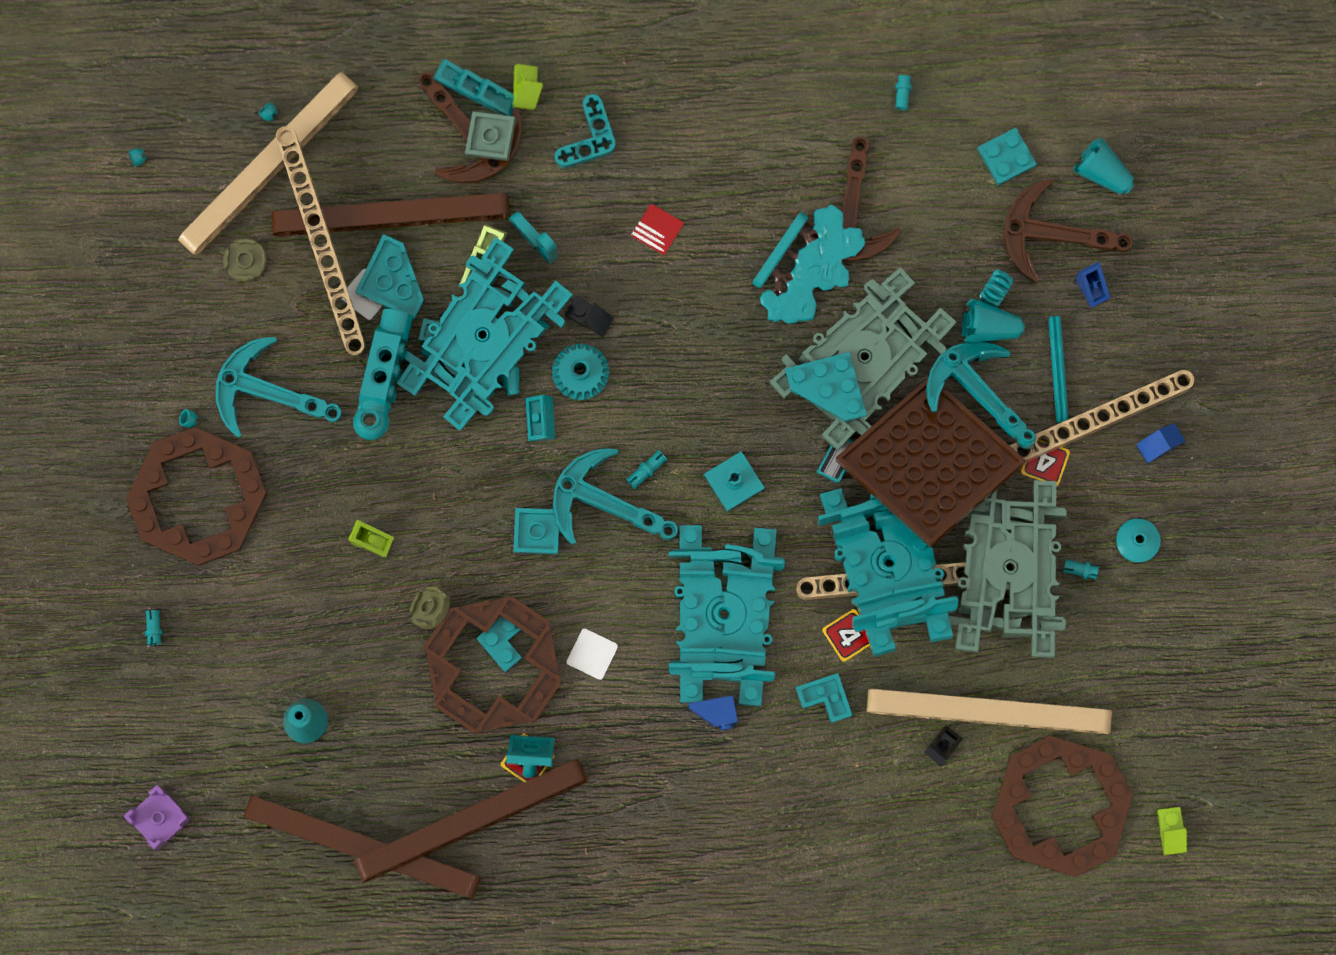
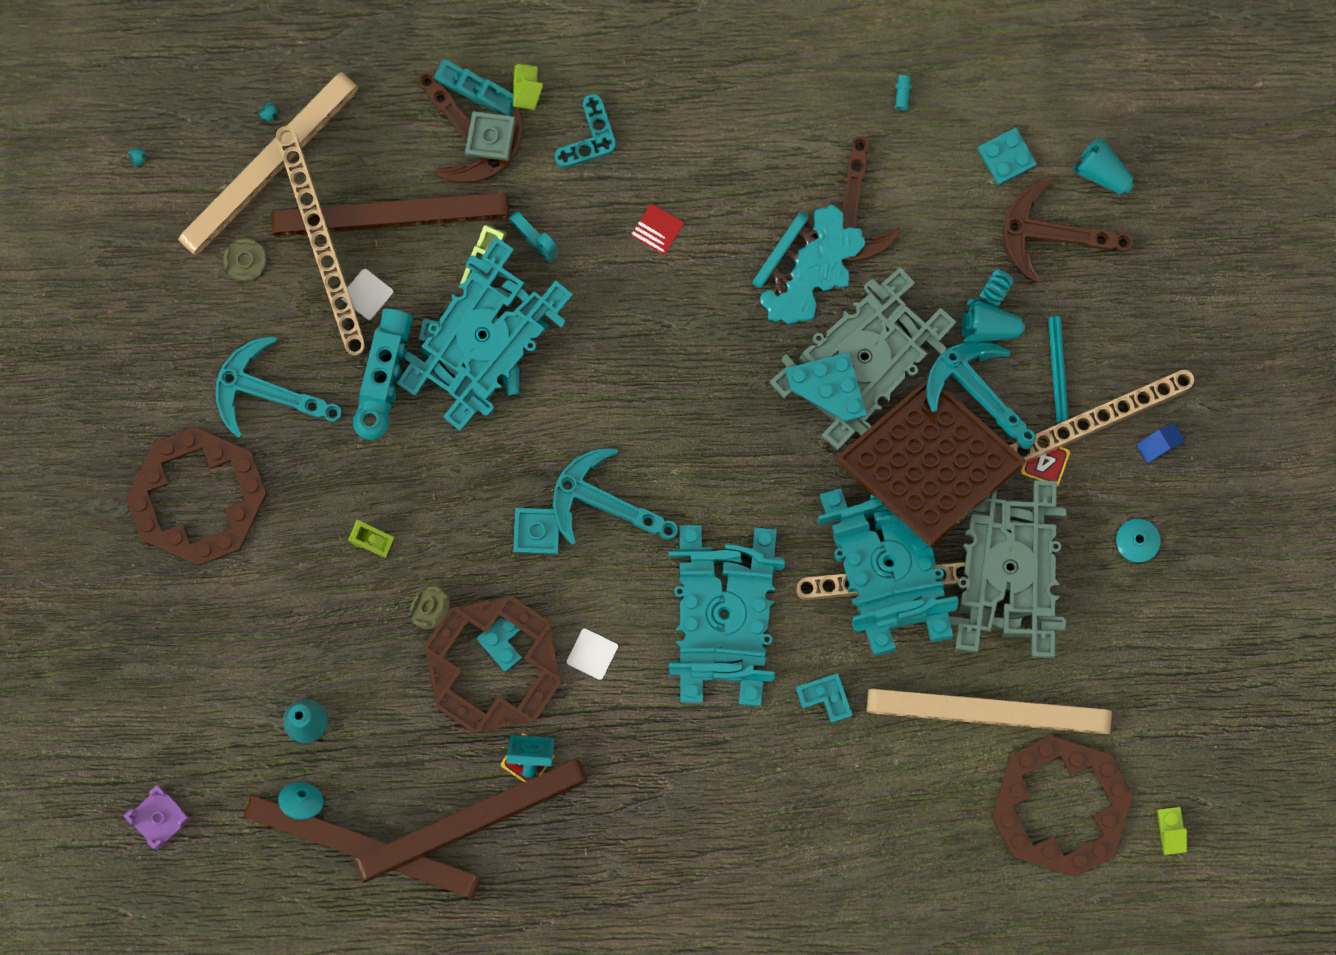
teal pin [145,610,163,646] -> none
teal hinge [179,409,198,428] -> none
teal plate [355,234,424,321] -> none
teal slope [525,394,555,441] -> none
teal gear [552,343,609,400] -> none
black slope [565,296,614,337] -> none
teal pin [626,450,668,489] -> none
blue slope [688,695,738,731] -> none
teal tile [704,451,765,512] -> none
slope [816,439,854,483] -> none
sticker [822,609,870,662] -> none
black slope [925,725,963,766] -> none
teal pin [1063,559,1099,580] -> none
blue slope [1075,262,1110,308] -> none
none -> teal dish [278,782,324,820]

